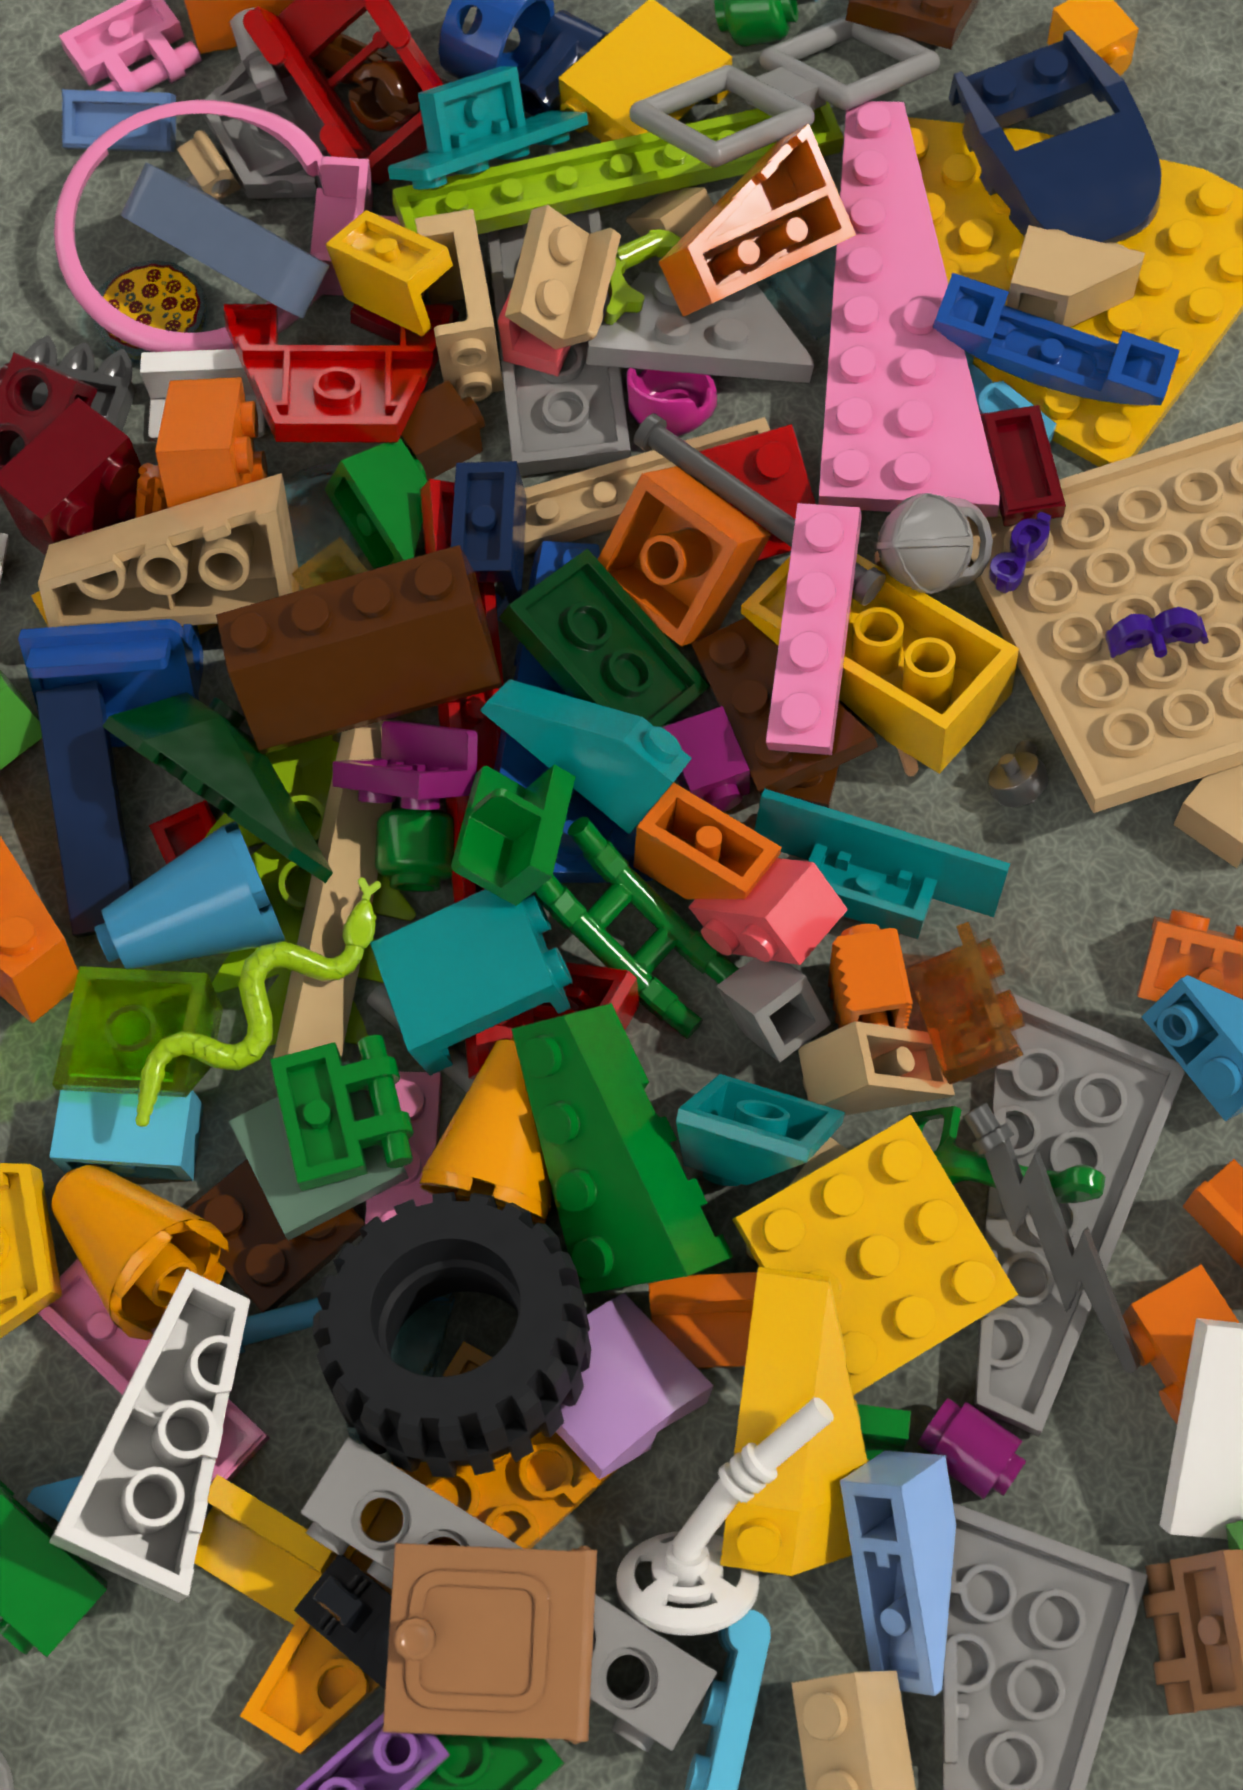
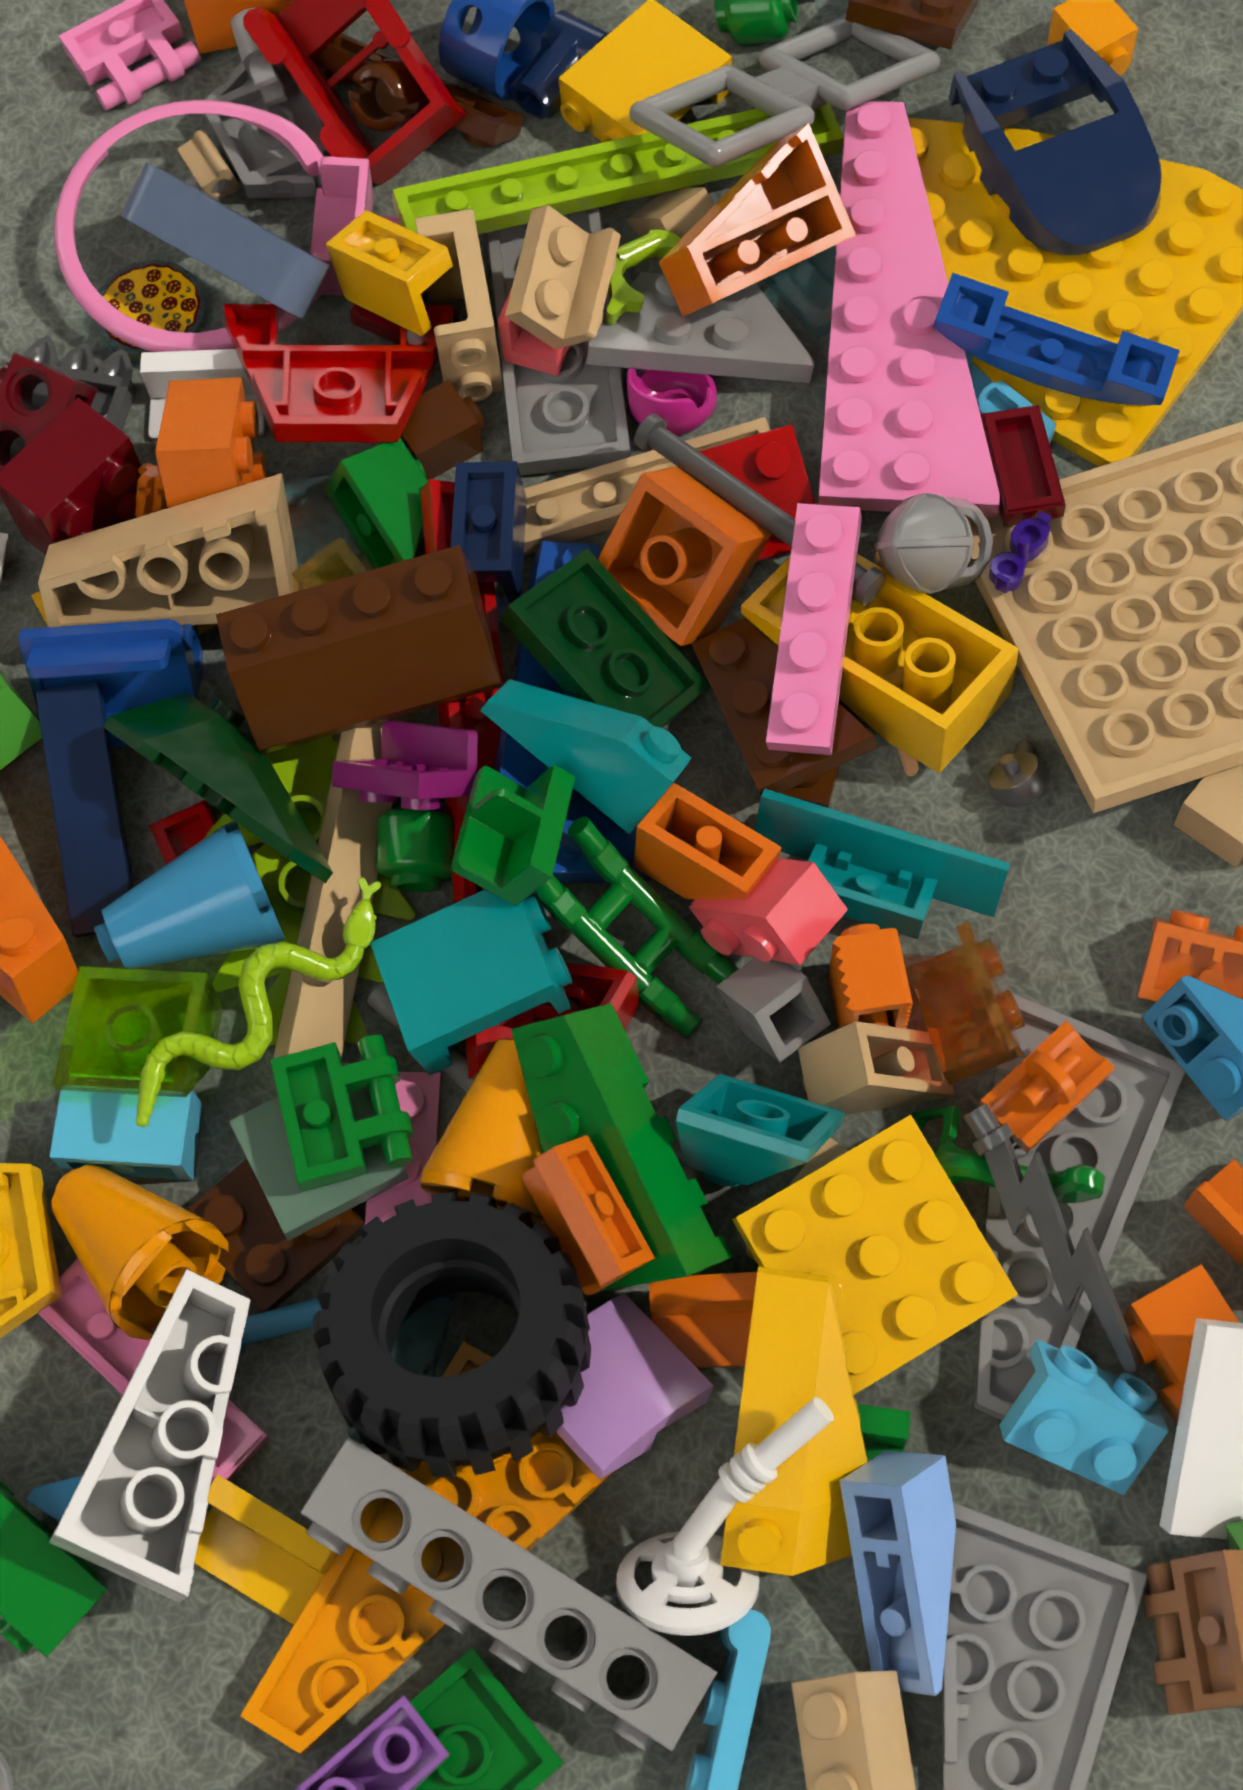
medium blue tile [62,90,176,152] -> none
black hinge [294,1555,435,1690] -> none
medium nougat container [383,1543,597,1744] -> none
teal bracket [388,66,588,189] -> none
magenta brick [664,706,750,812] -> none
magenta brick [917,1398,1026,1500] -> none
tan slope [1007,225,1145,327] -> none
dark purple piece [1105,607,1209,658] -> none
none -> orange panel [522,1135,655,1296]
none -> orange hips [979,1021,1115,1154]
none -> medium azure bracket [999,1340,1169,1495]

